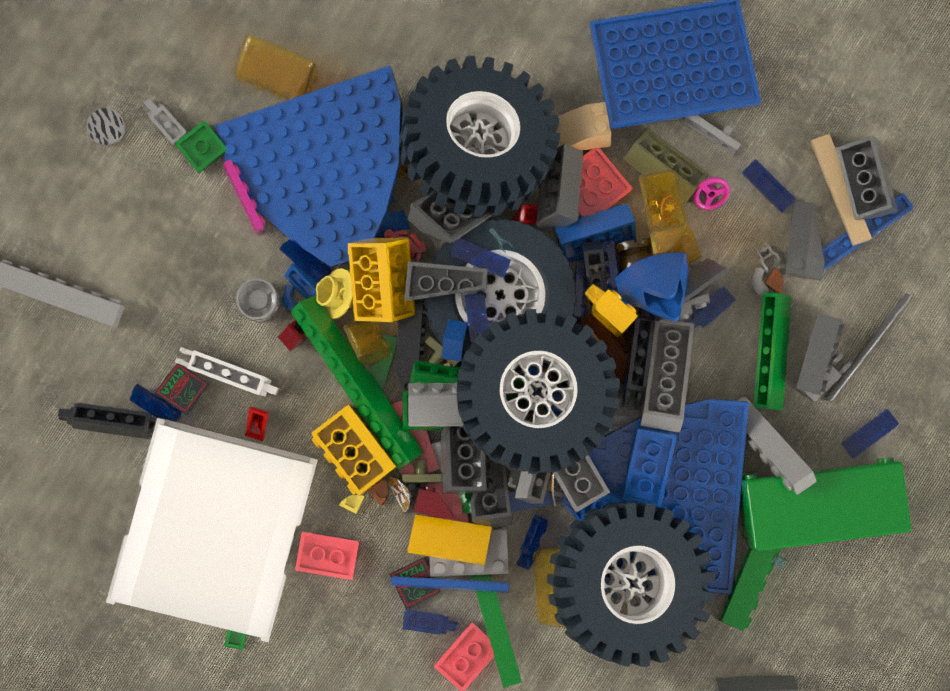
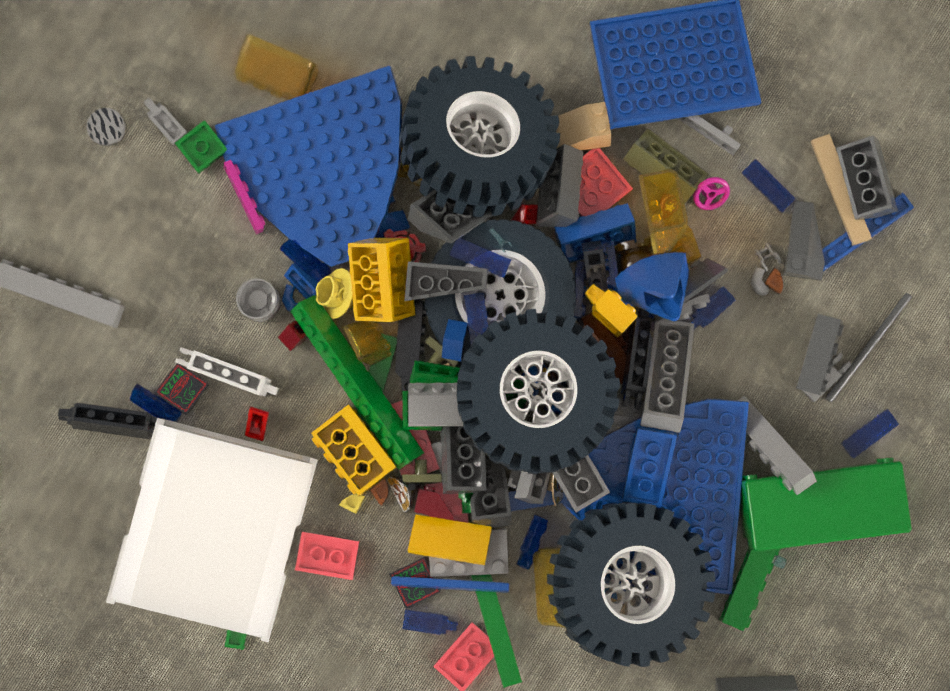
green brick [754,293,792,411] -> none

